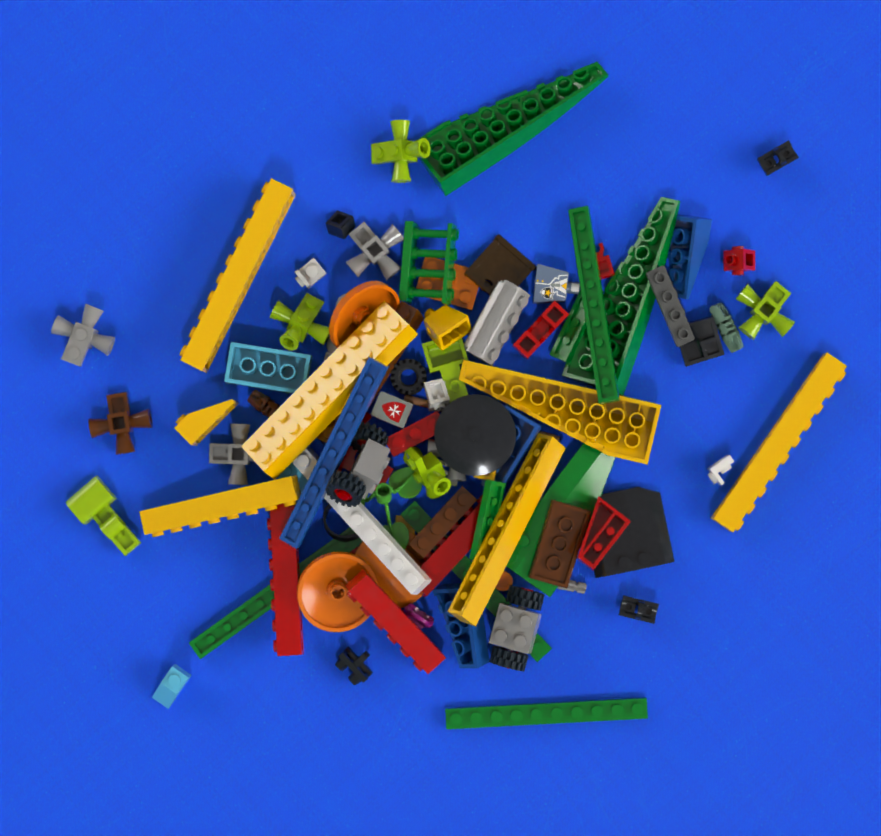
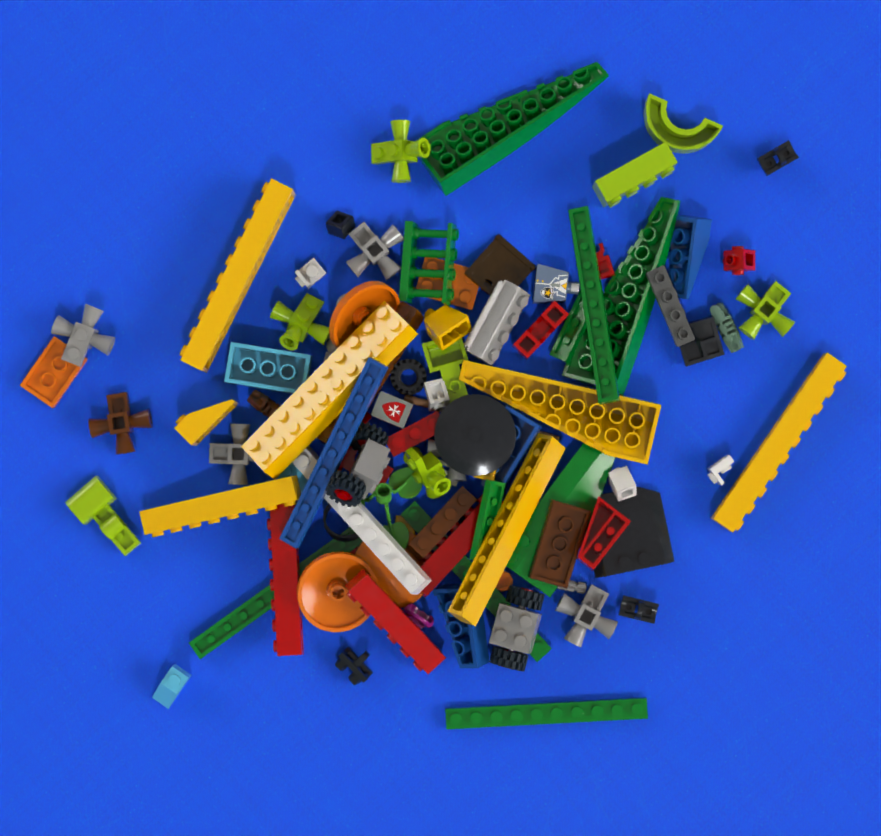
none -> orange plate [20,336,88,408]
none -> light grey brick [555,584,618,648]
none -> lime brick [592,142,678,208]
none -> white brick [608,466,637,502]
none -> lime brick [643,93,723,154]

